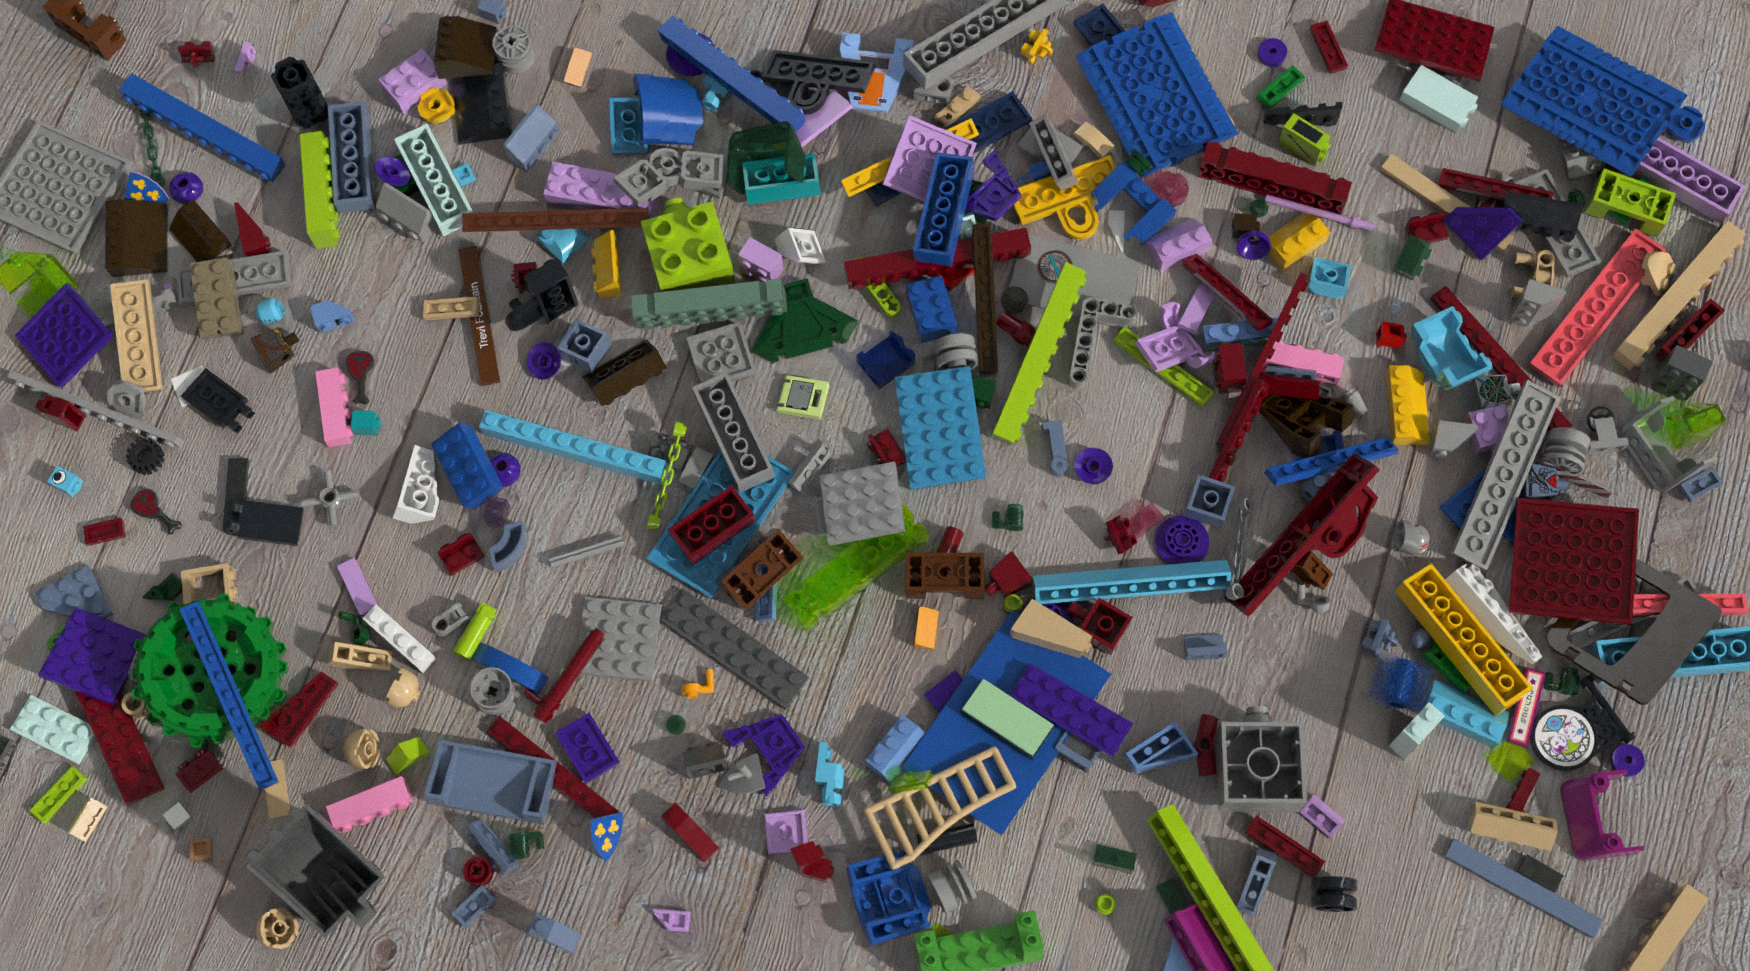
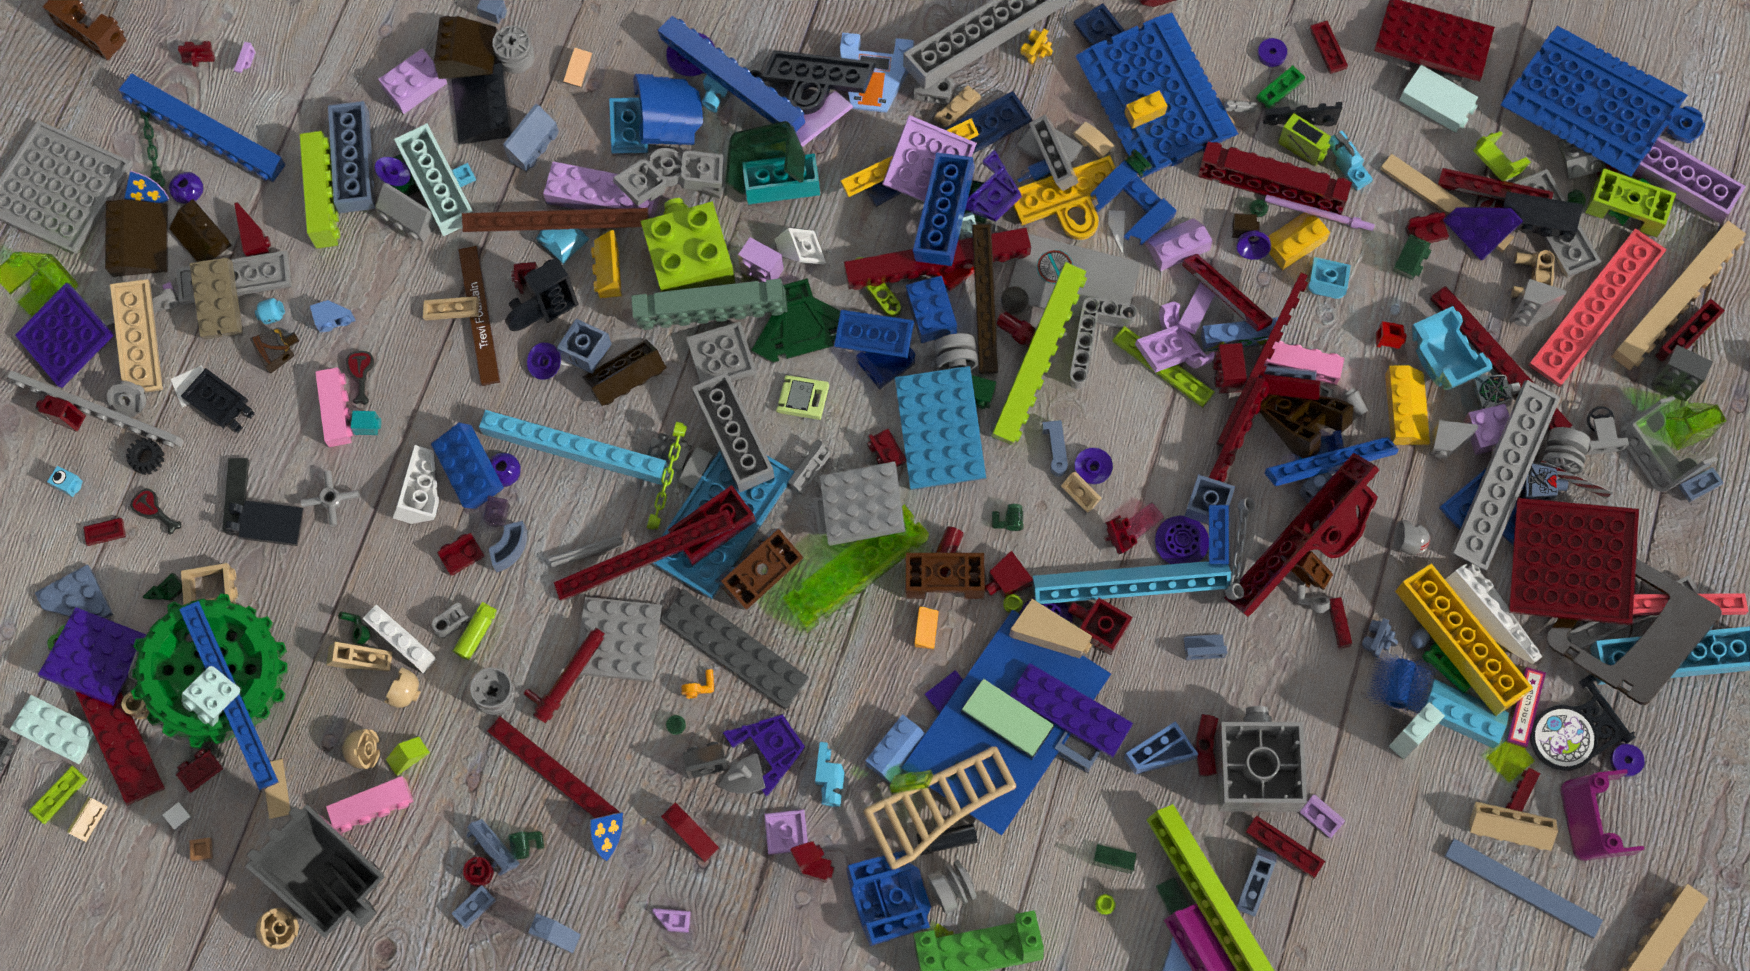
dark red wing [258,672,339,749] -> none
black brick [271,56,329,129] -> none
lavender tile [337,557,377,617] -> none
yellow plate [418,88,455,125] -> none
sand blue slope [424,740,557,825] -> none
blue slope [471,642,549,694] -> none
dark purple plate [555,712,620,784] -> none
medium blue plate [755,563,778,622] -> none
clear pink plate [1151,171,1189,207] -> none
black wheel [1311,876,1357,912] -> none
pearl dark grey tile [1517,854,1564,893] -> none
clear green piece [1544,667,1580,695] -> none
tan slope [1641,251,1676,297] -> none
none -> light aqua bracket [182,666,240,727]
none -> dark red plate [554,510,735,601]
none -> blue plate [834,310,914,358]
none -> tan plate [1061,471,1102,513]
none -> yellow brick [1124,90,1167,129]
none -> blue plate [1209,505,1229,564]
none -> light grey axle [1223,100,1258,113]
none -> medium azure plate [1329,131,1373,191]
none -> dark red piece [1329,597,1353,649]
none -> lime panel [1473,131,1531,182]

